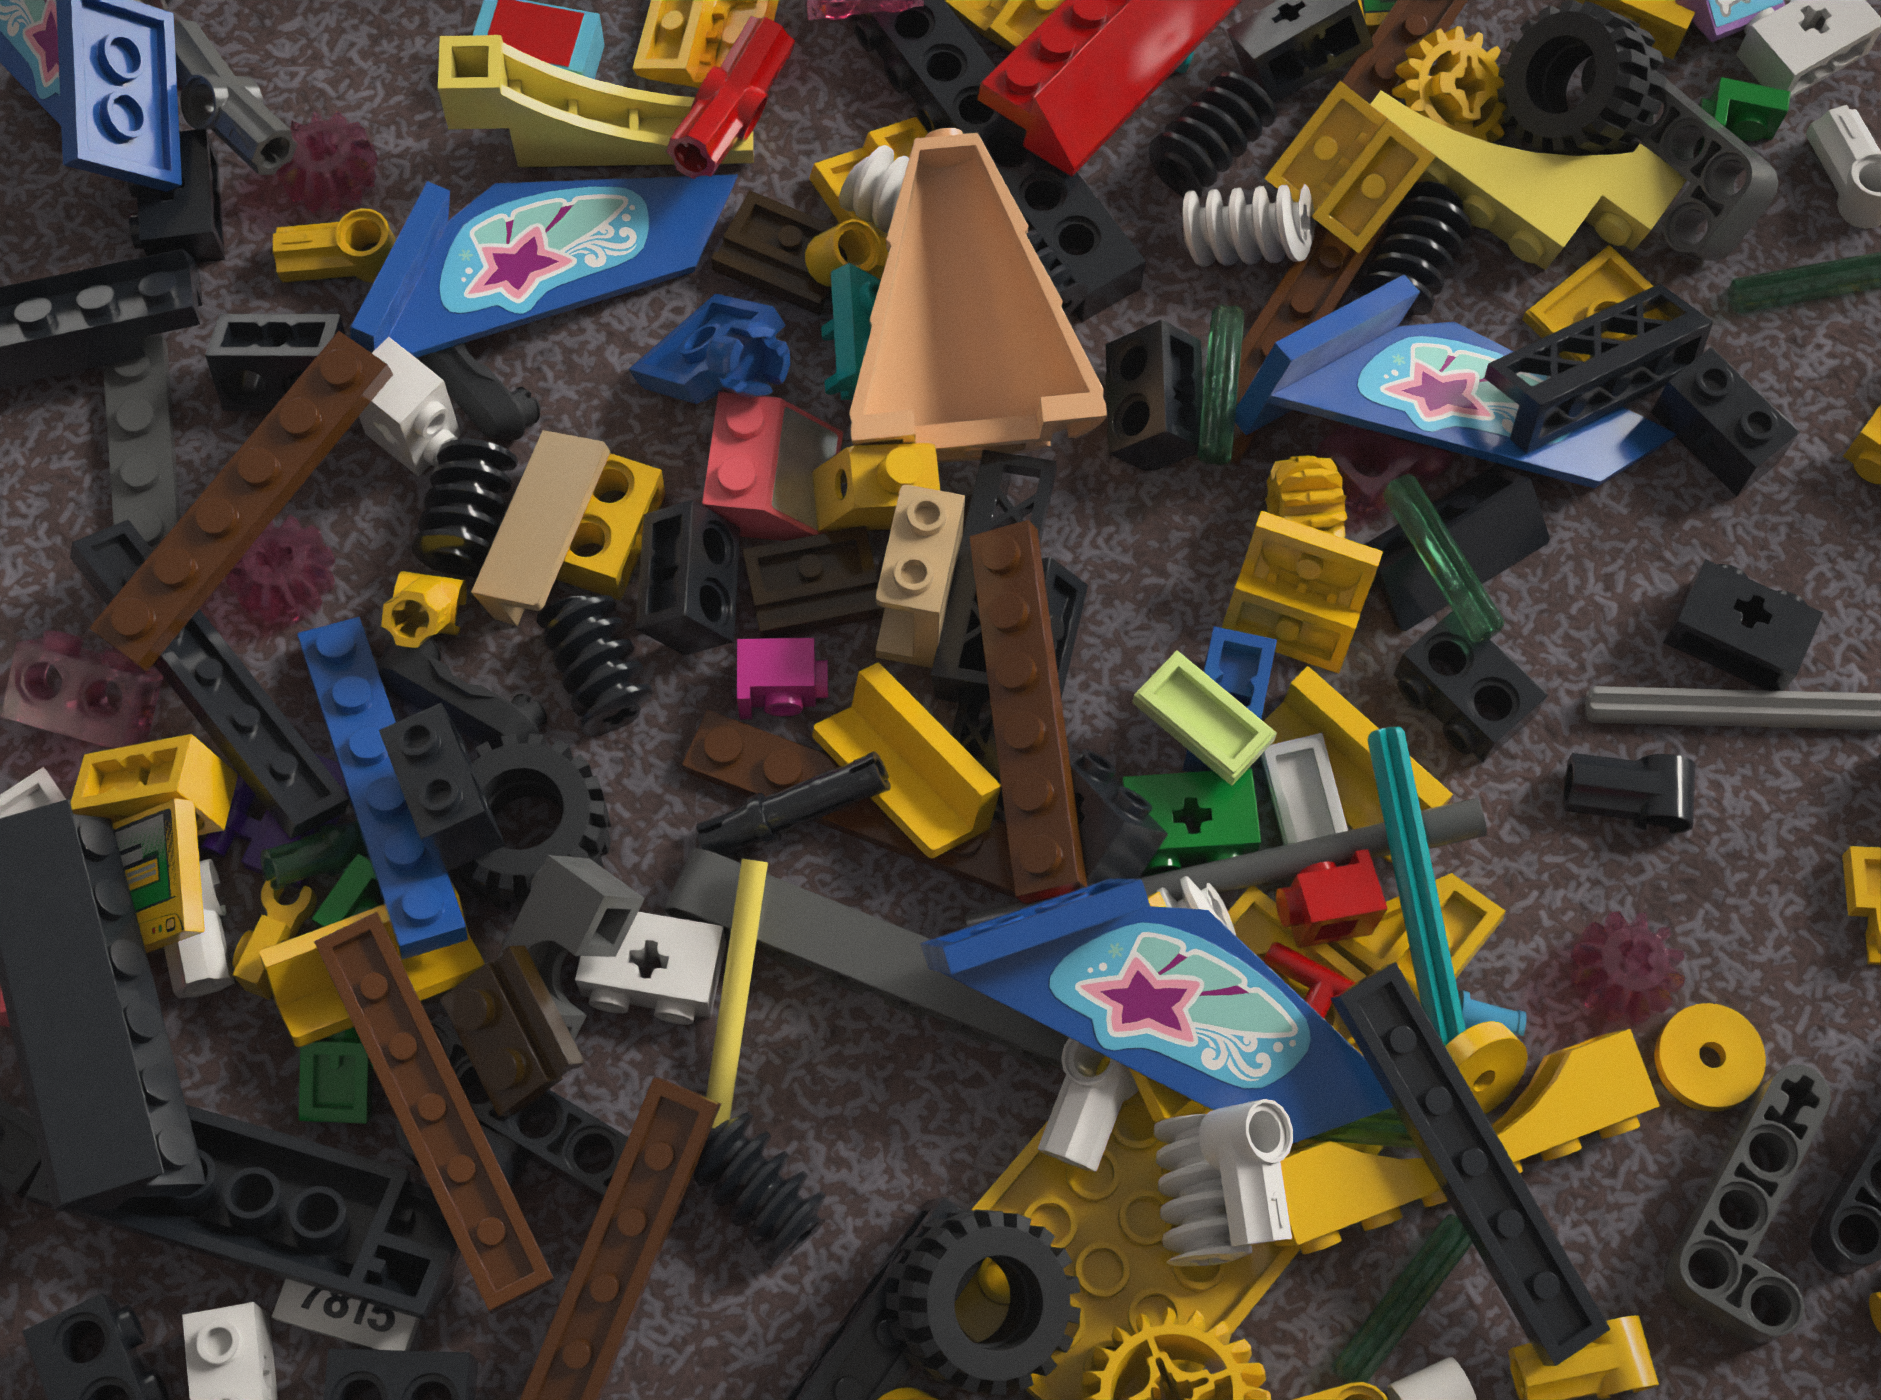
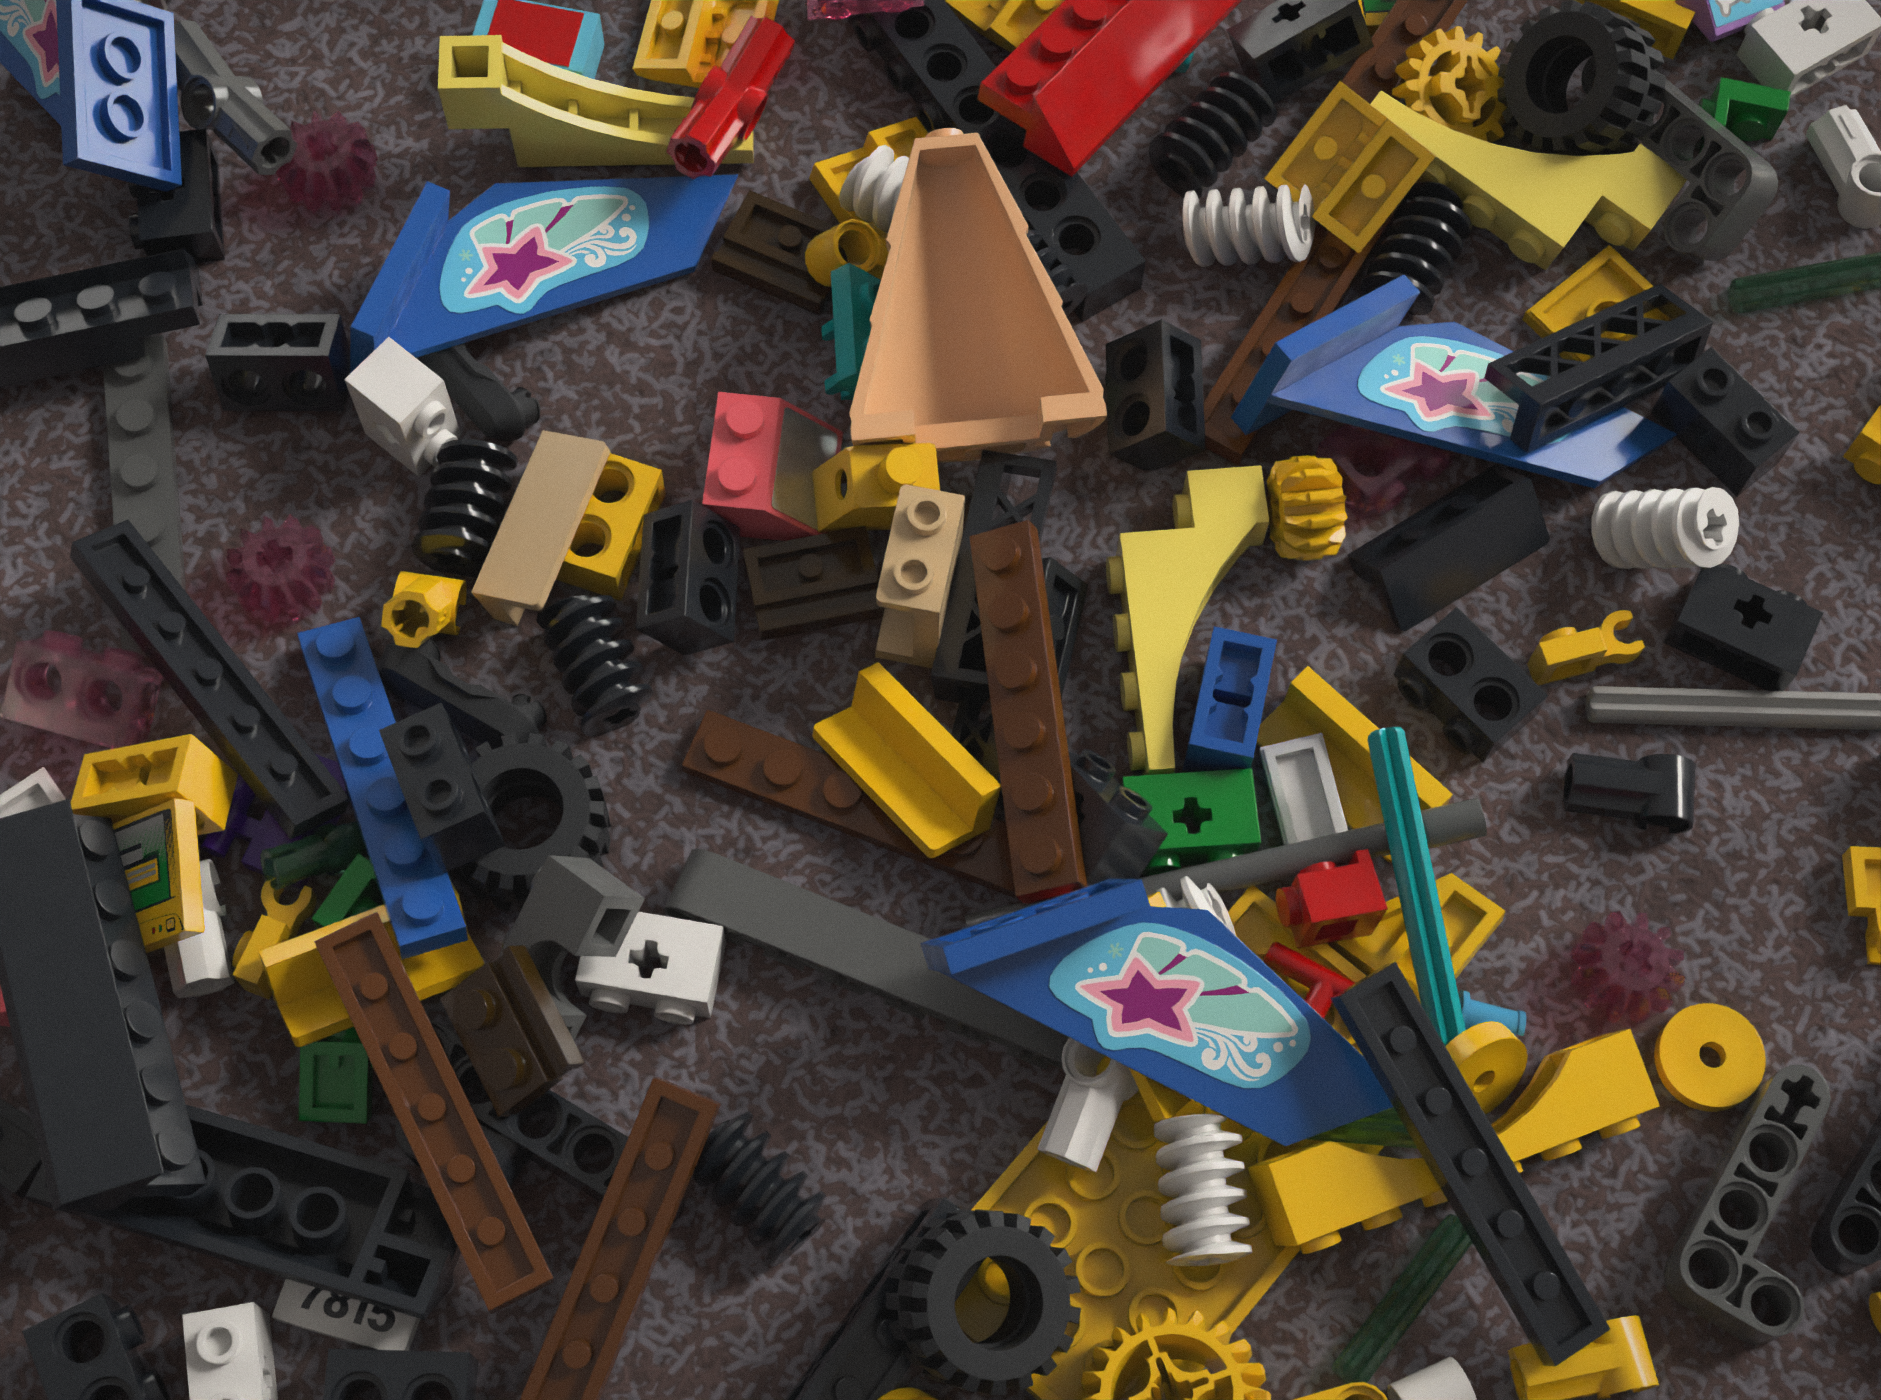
reddish brown plate [89,331,393,672] -> none
yellow piece [273,208,396,283] -> none
blue plate [628,294,790,404] -> none
black pin [696,751,891,857] -> none
light yellow bar [706,859,768,1128] -> none
dark pink brick [737,638,828,720] -> none
yellowish green tile [1133,650,1277,786] -> none
clear green axle [1197,304,1244,466] -> none
white piece [1199,1099,1293,1247] -> none
yellow slope [1222,511,1383,674] -> none
clear green axle [1383,474,1504,643] -> none
none -> light yellow arch [1106,465,1270,775]
none -> yellow plate [1527,610,1645,686]
none -> white piece [1591,487,1739,569]

